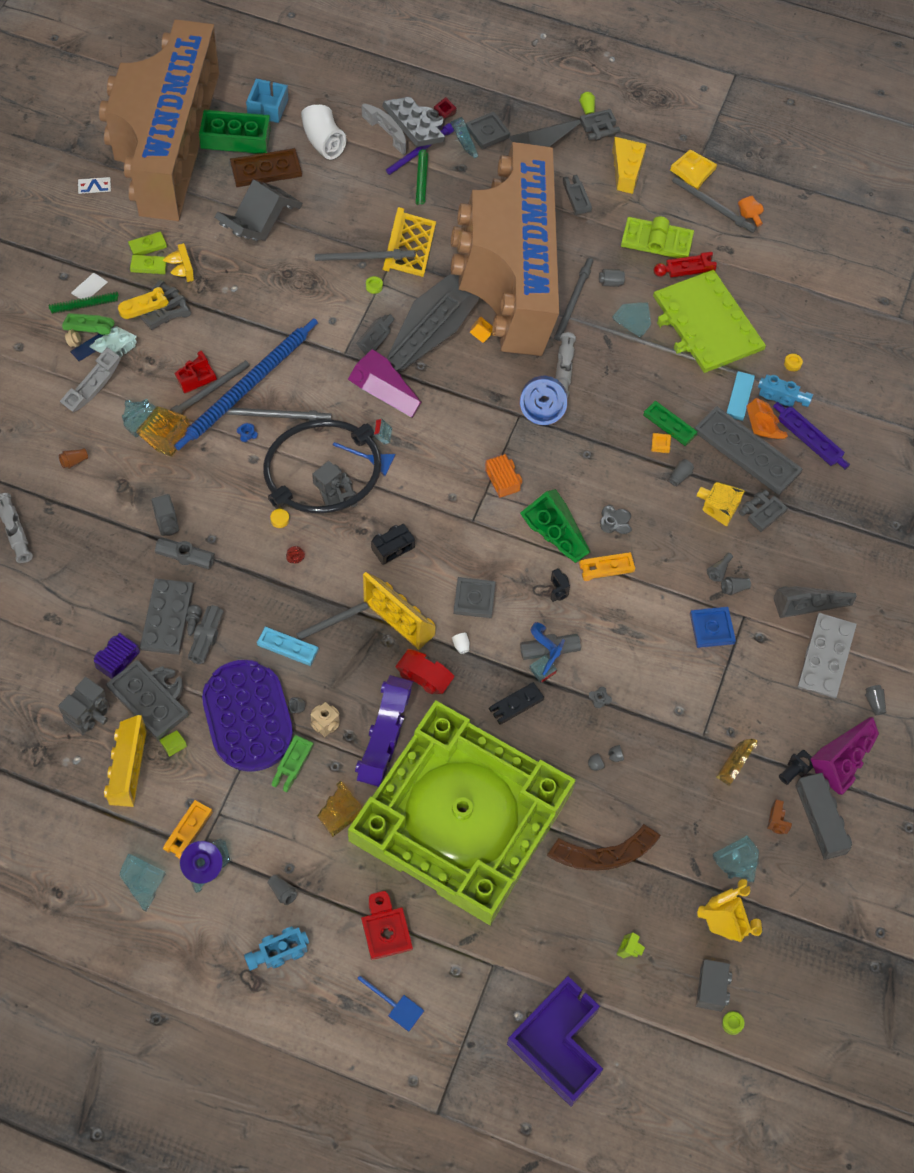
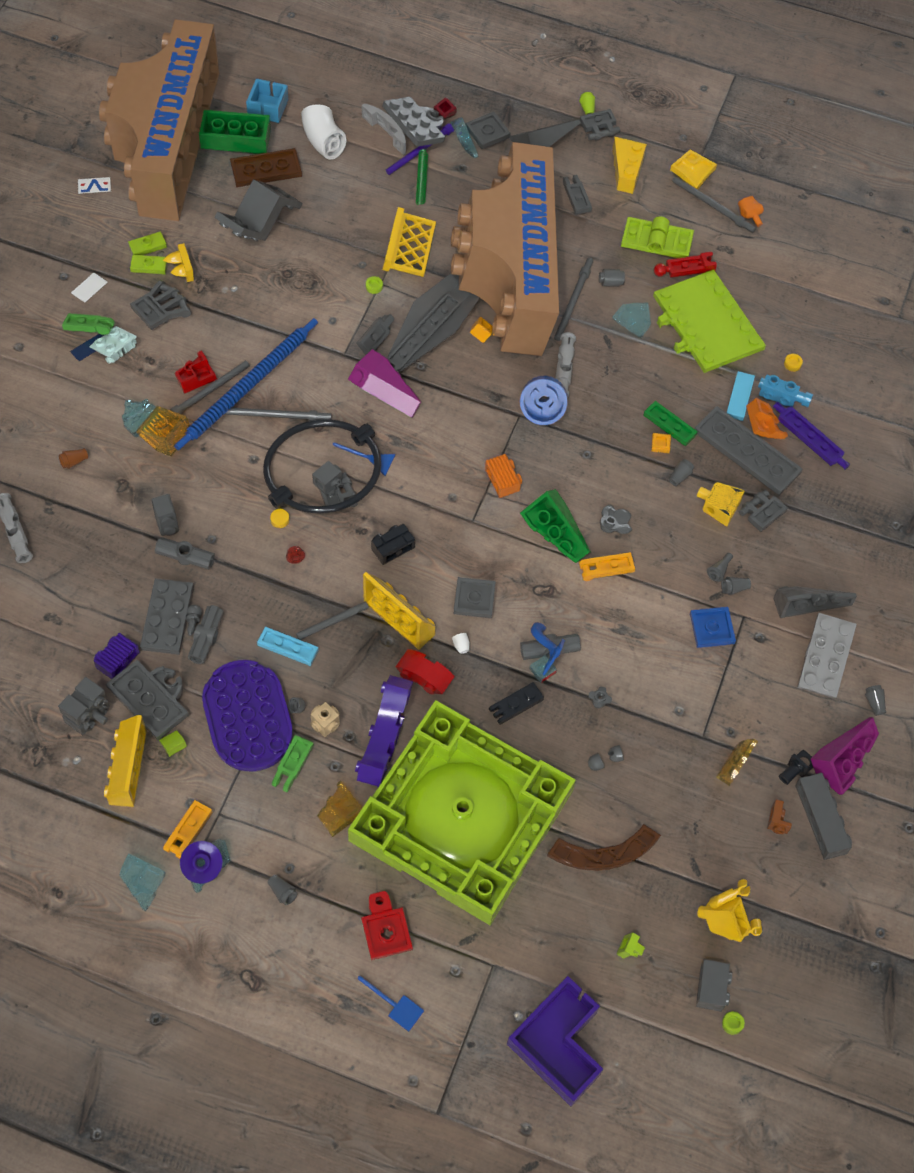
green piece [49,291,119,314] -> none
light grey slope [59,347,121,413] -> none
tan plate [65,329,81,347] -> none
yellow plate [118,287,169,319] -> none
blue plate [237,423,258,442] -> none
dark azure brick [244,927,309,971] -> none
dark grey bar [315,249,416,261] -> none
clear light blue plate [374,418,392,444] -> none
black bracket [550,568,570,602] -> none
clear light blue slope [713,836,759,882] -> none

